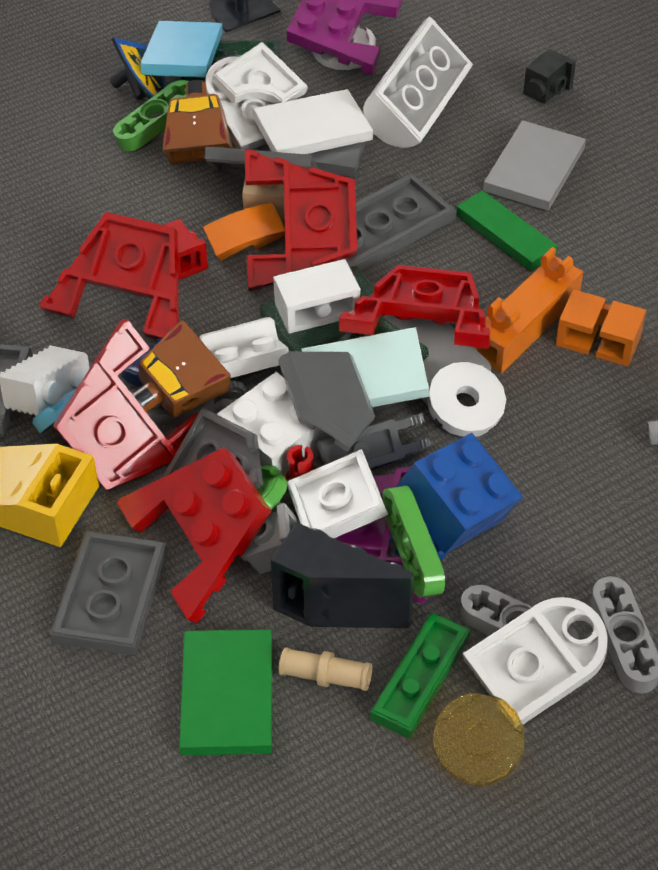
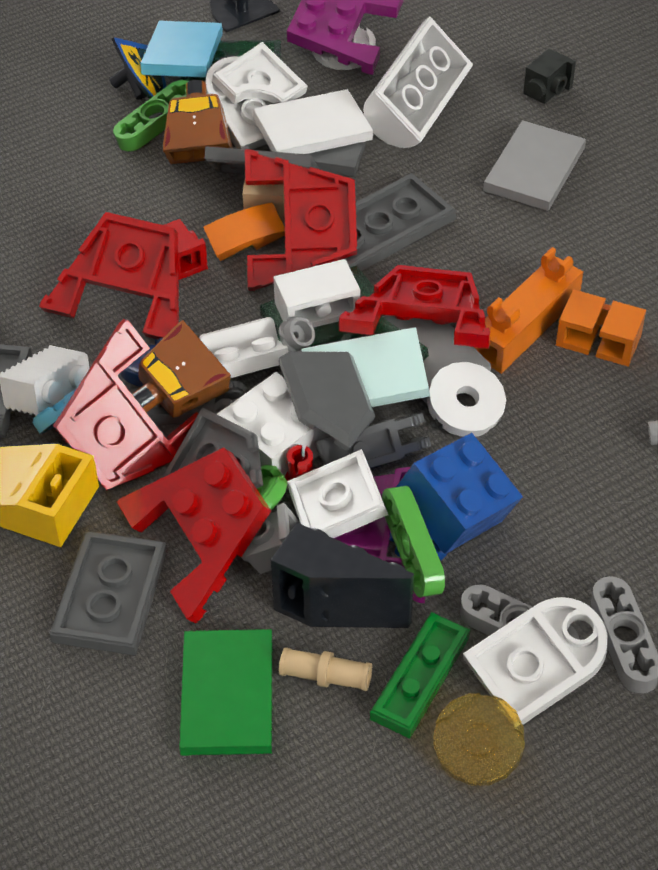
green tile [456,190,558,271] -> none
none -> light grey plate [279,317,315,352]

